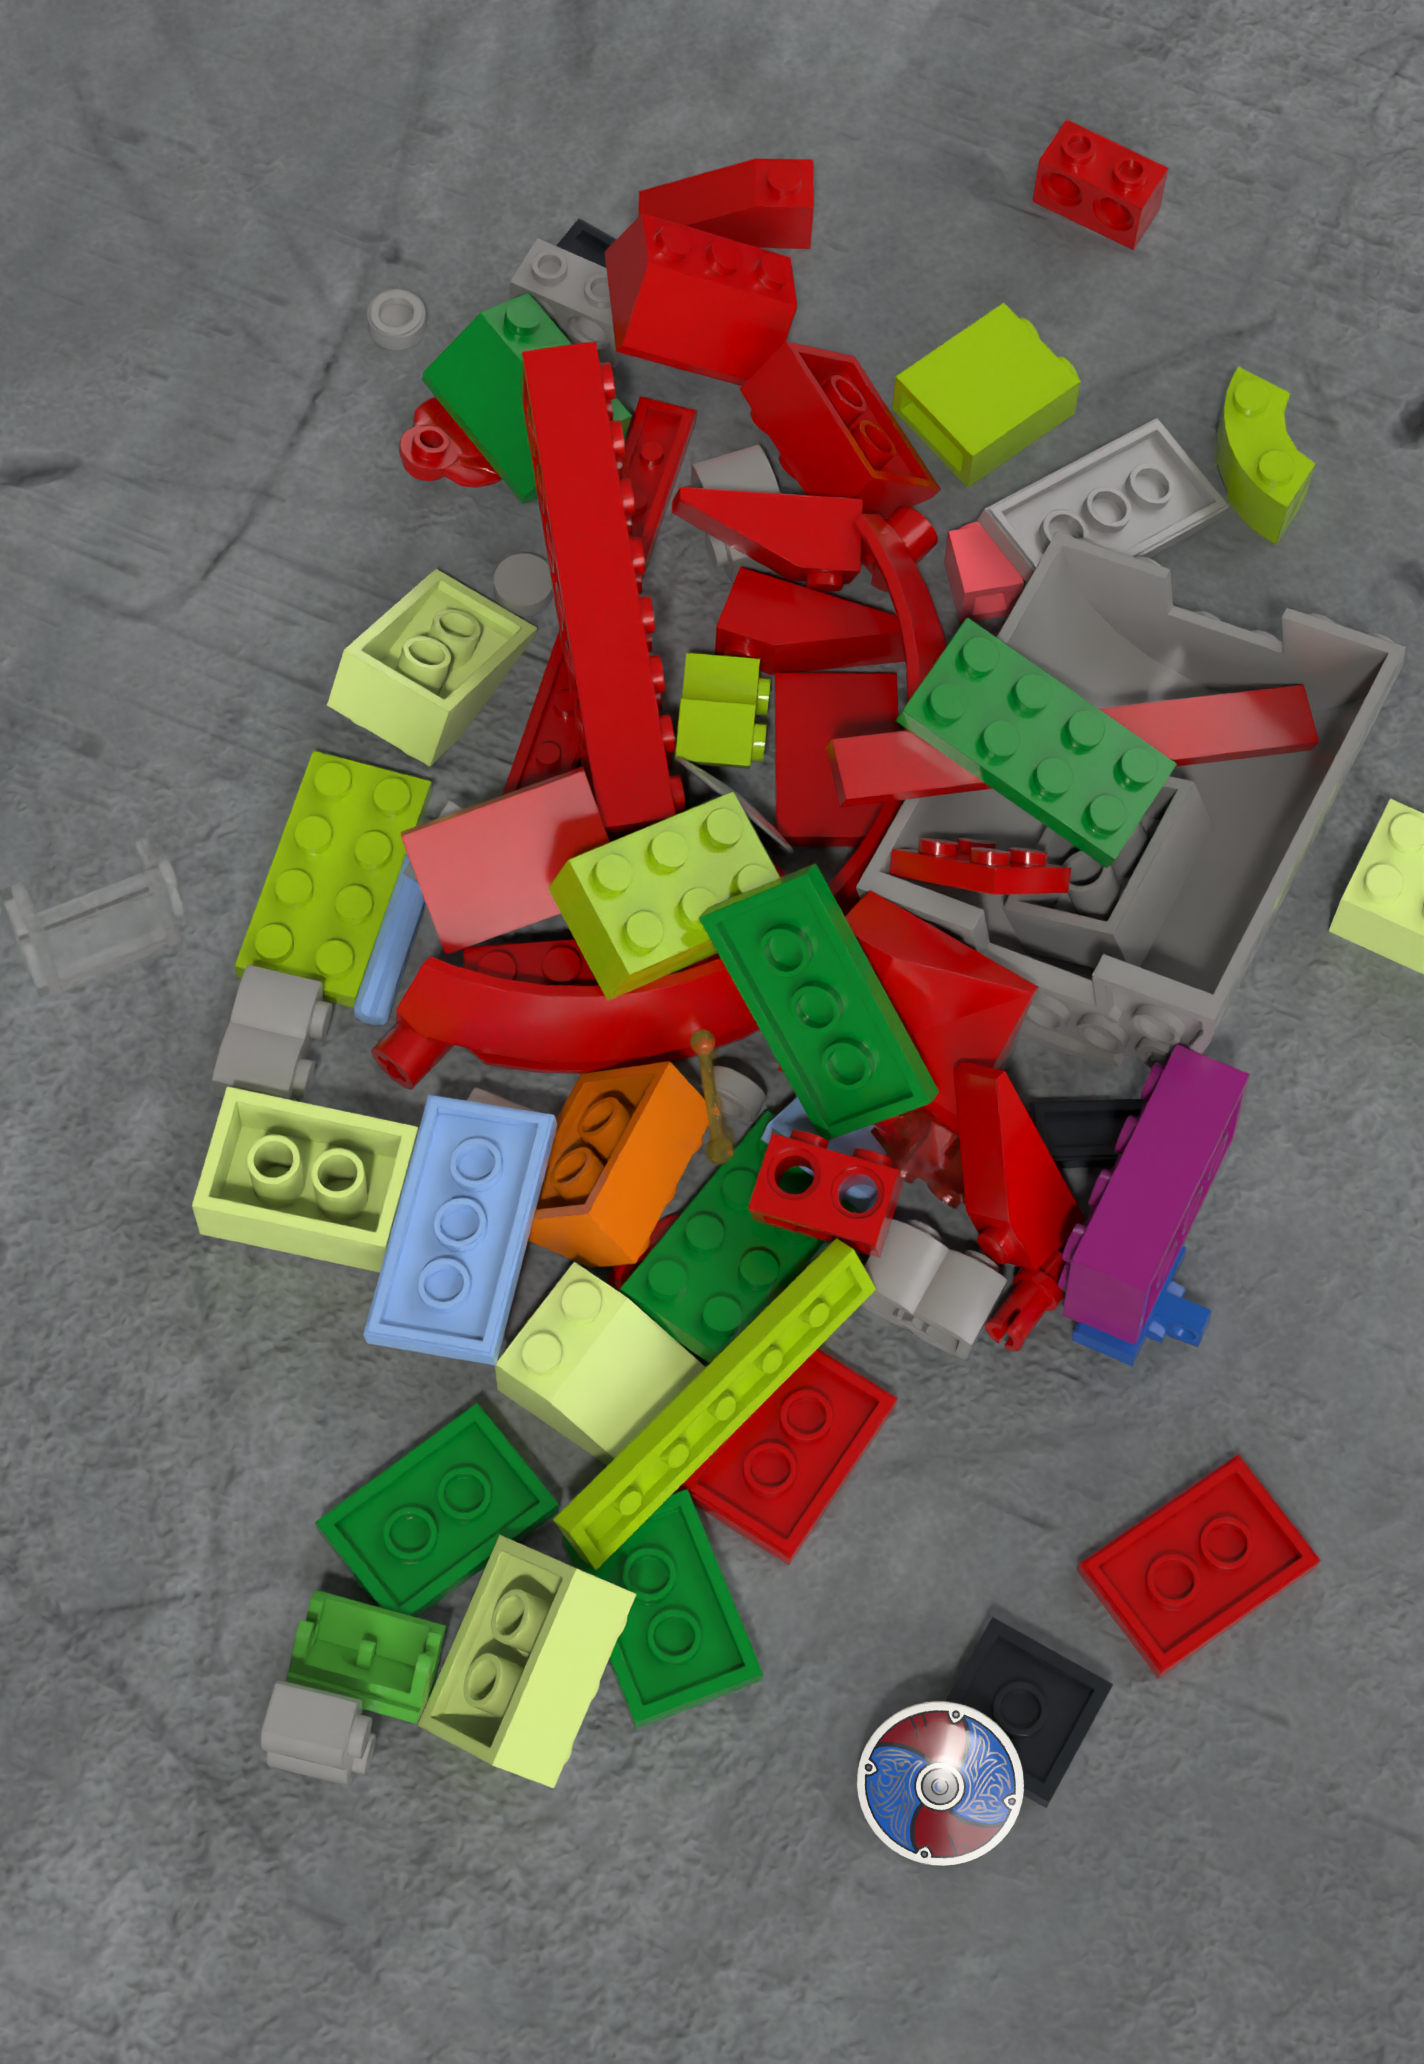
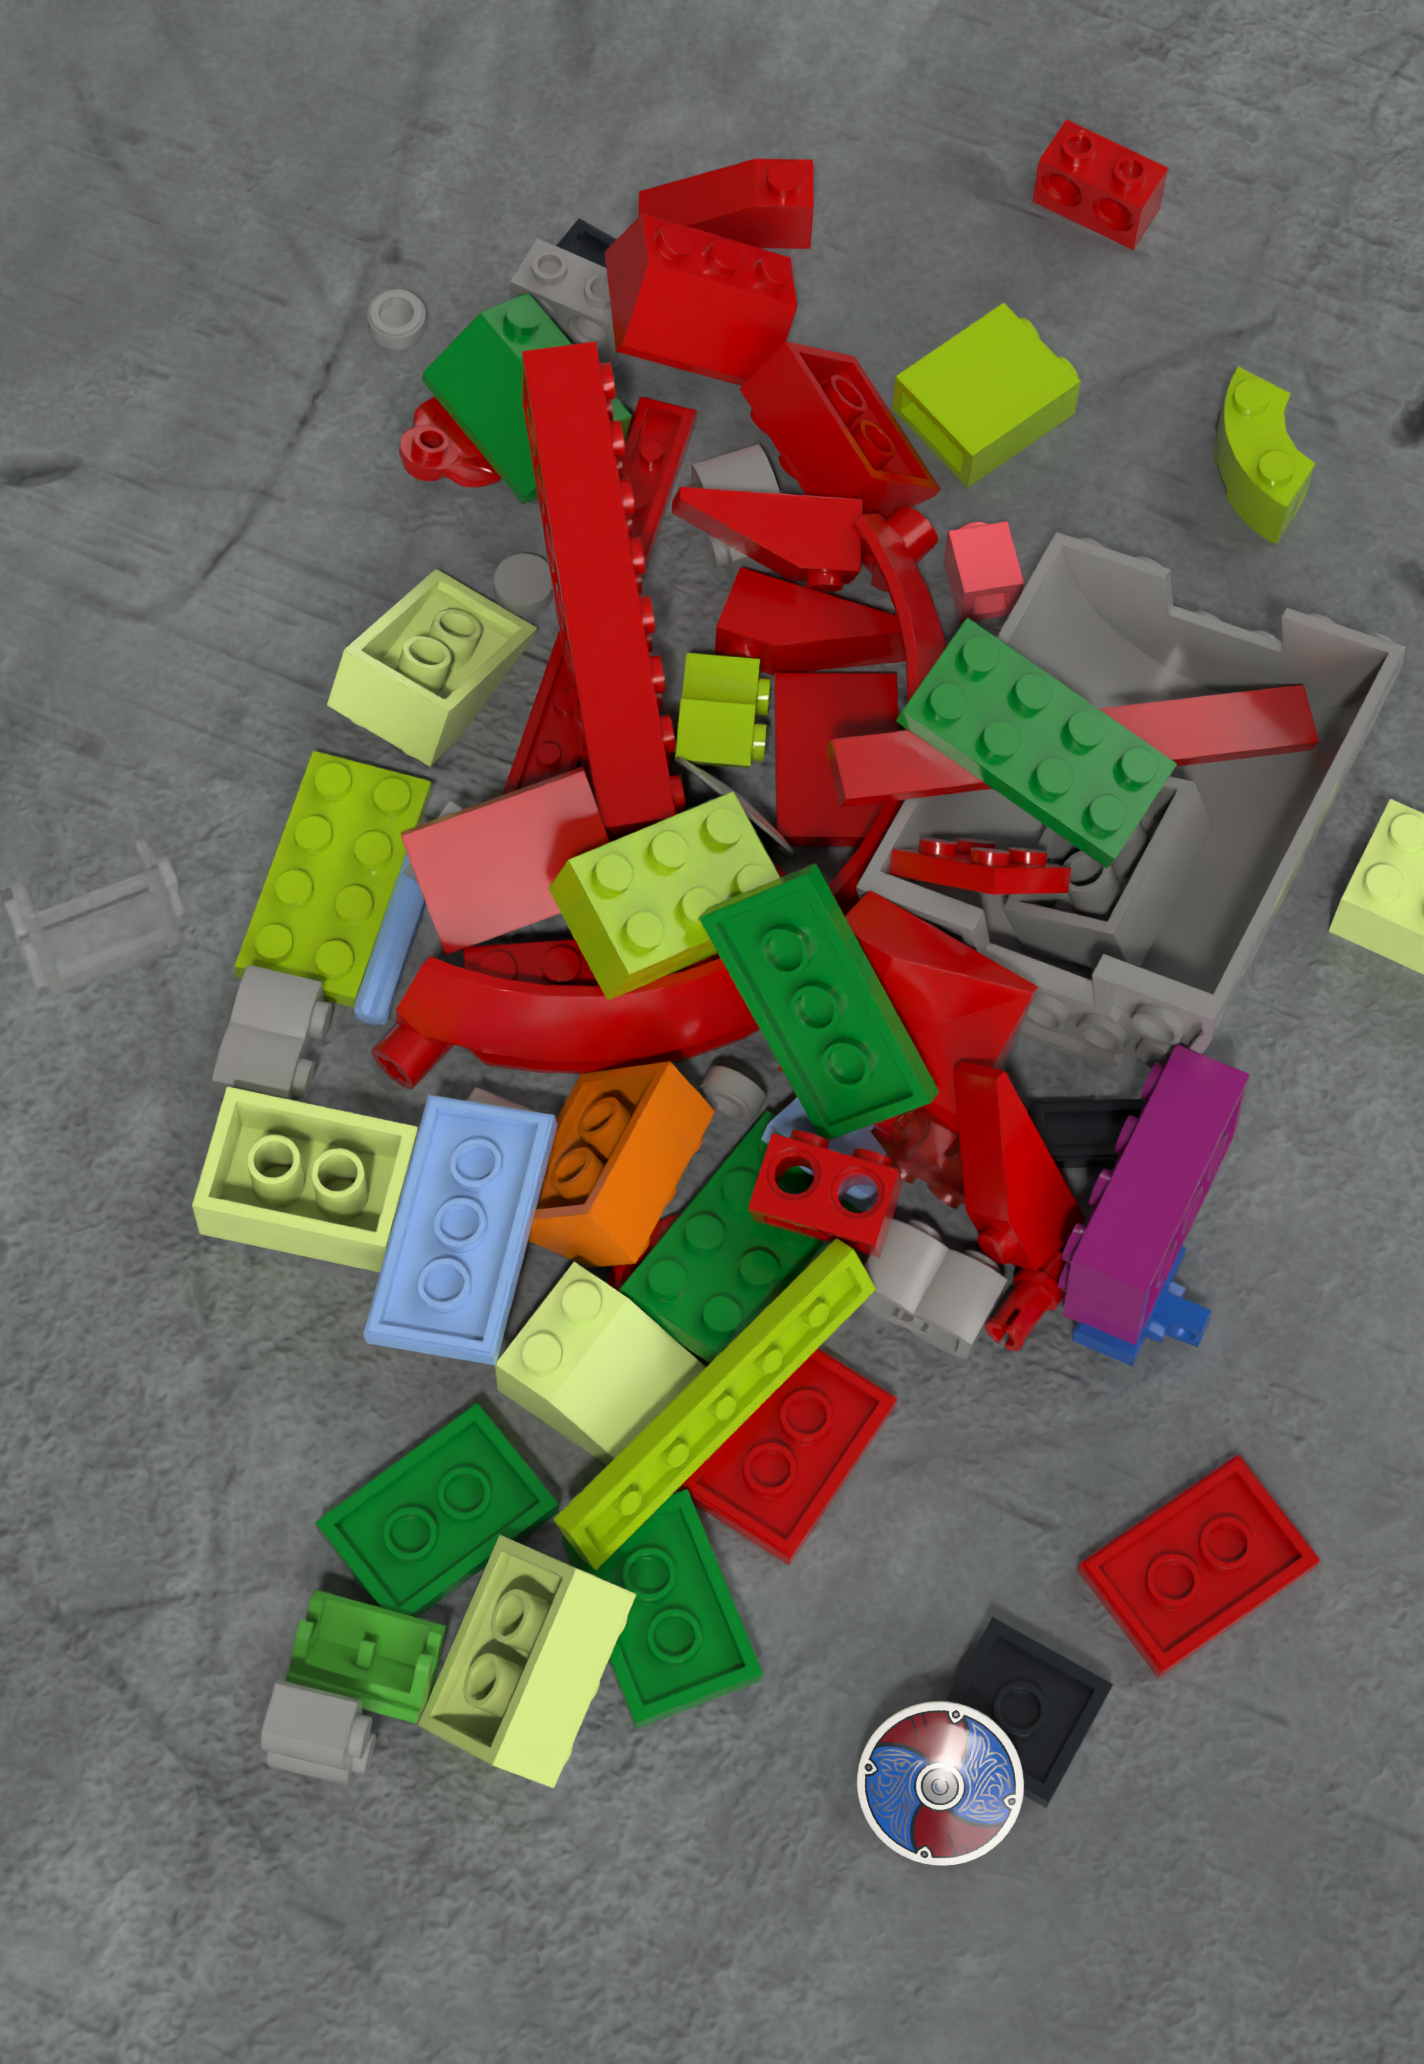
clear yellow hinge [690,1029,733,1164] -> none
light grey tile [977,418,1230,583] -> none

